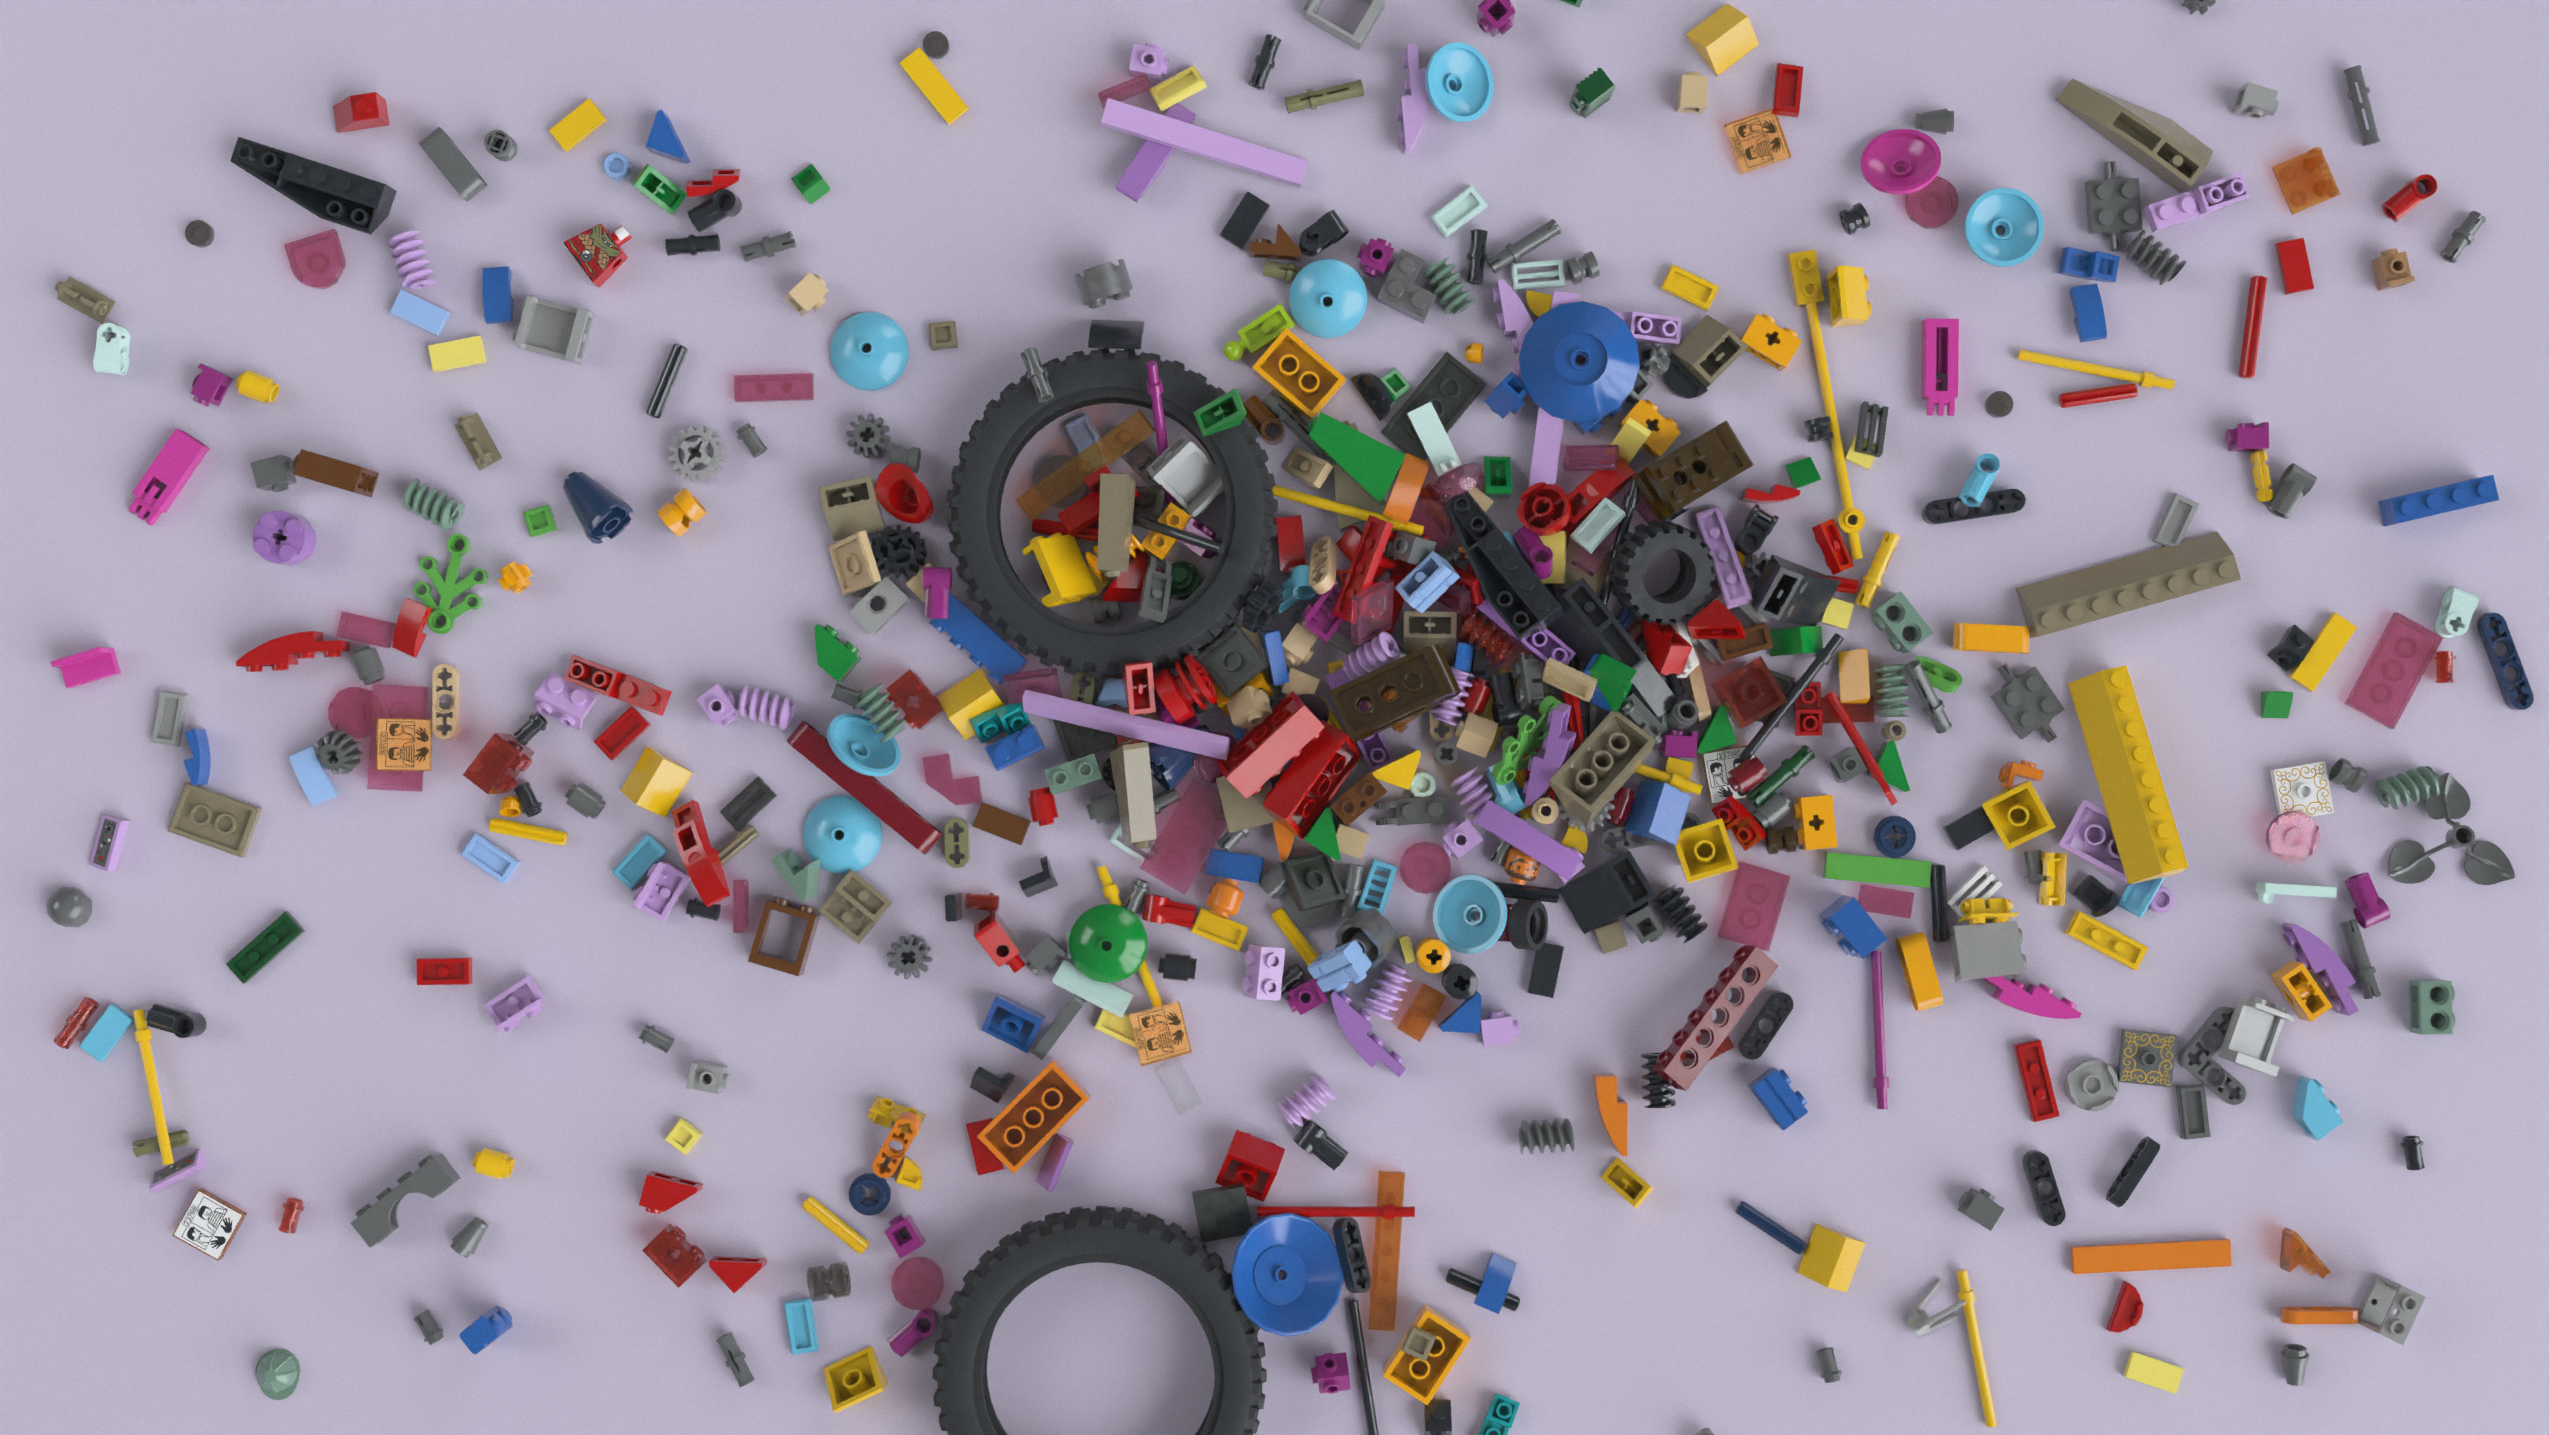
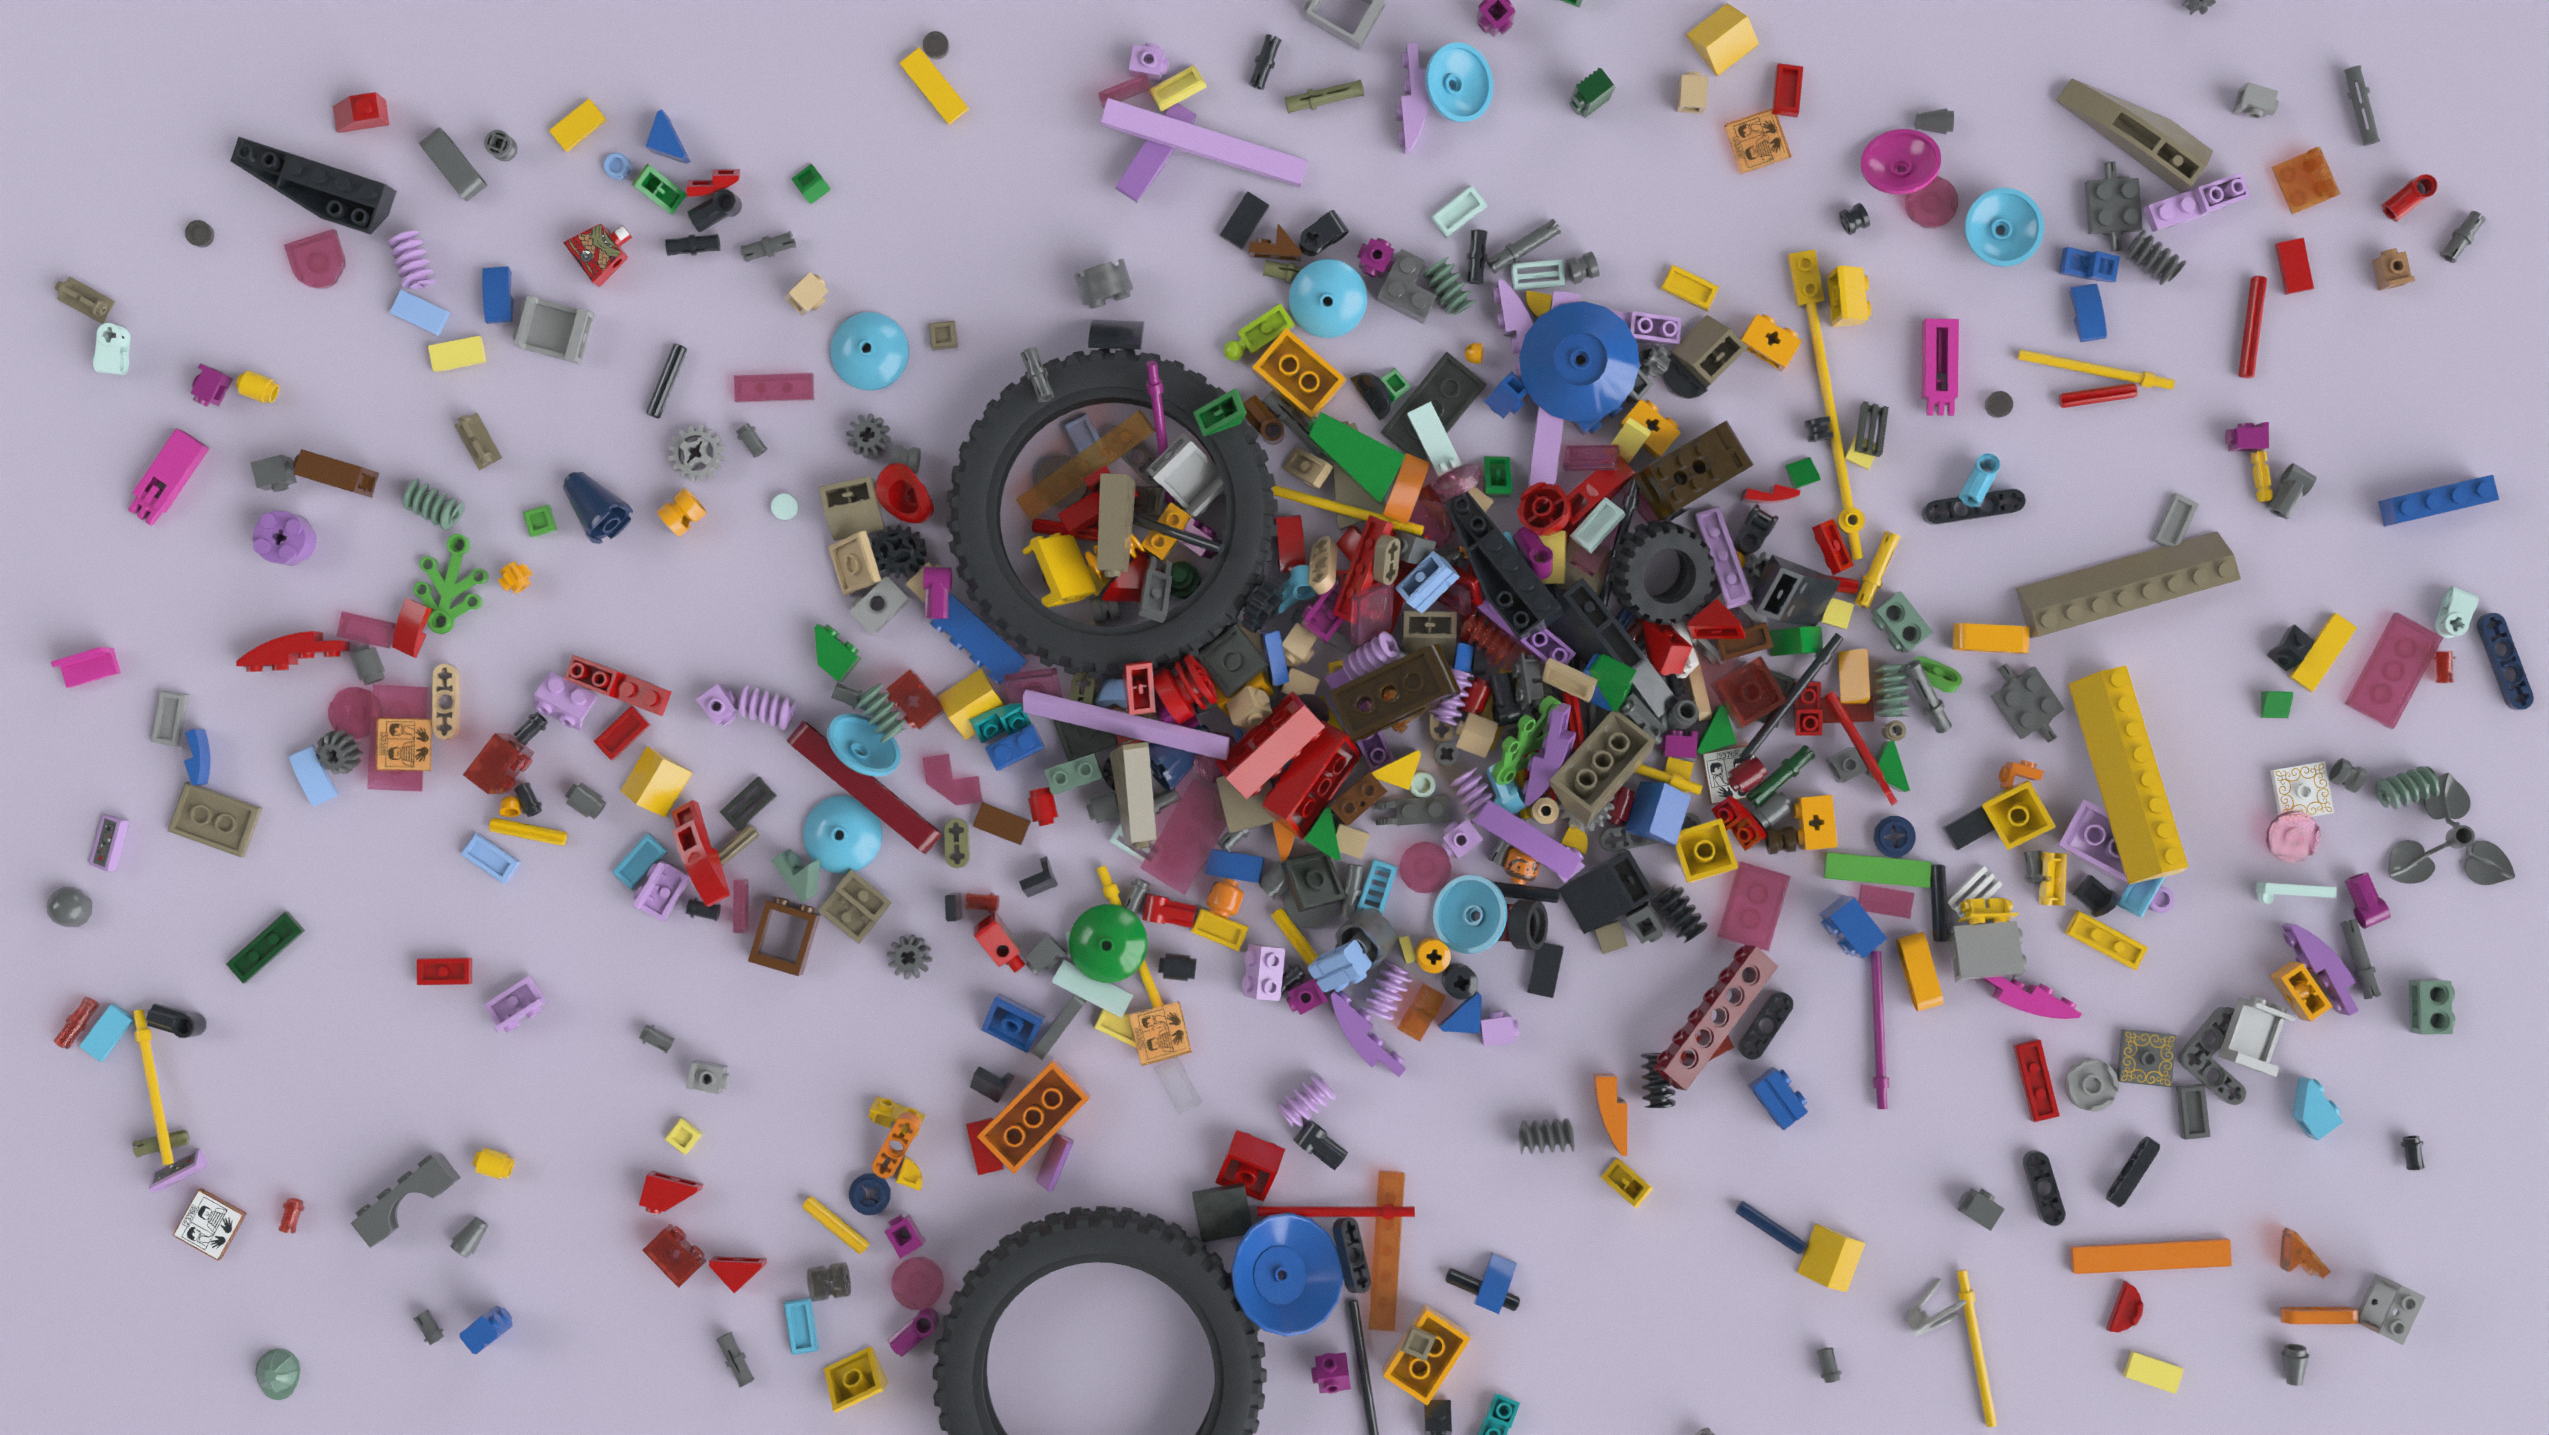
none -> light aqua tile [771,494,799,521]
none -> dark tan beam [1373,534,1401,585]

